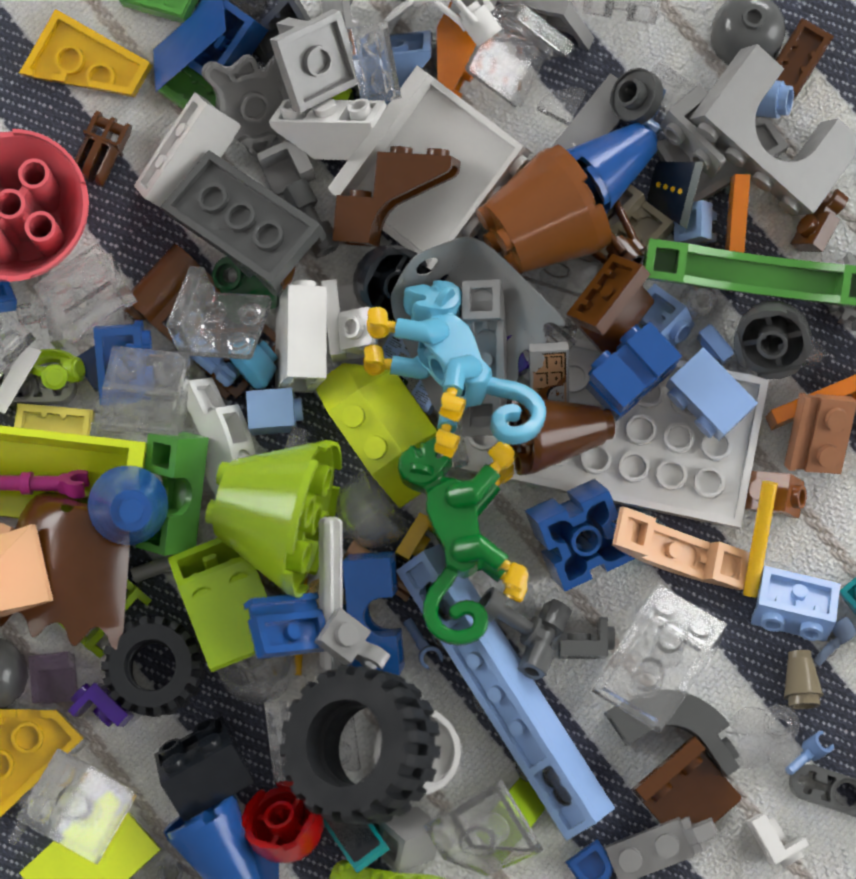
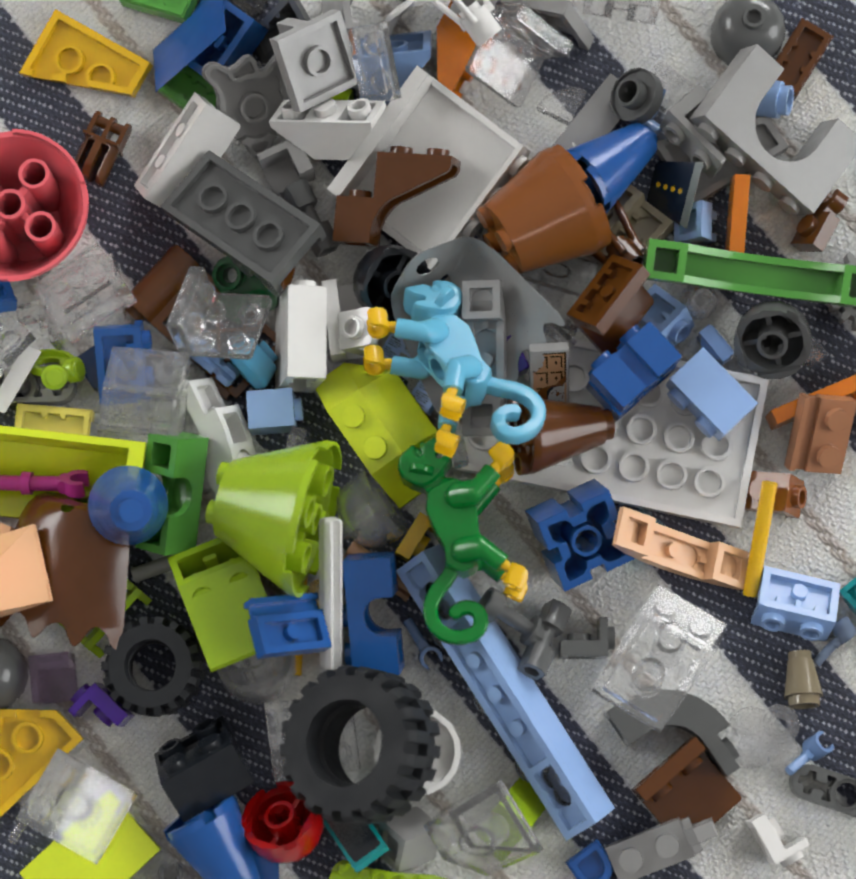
light grey plate [314,608,390,669] -> none

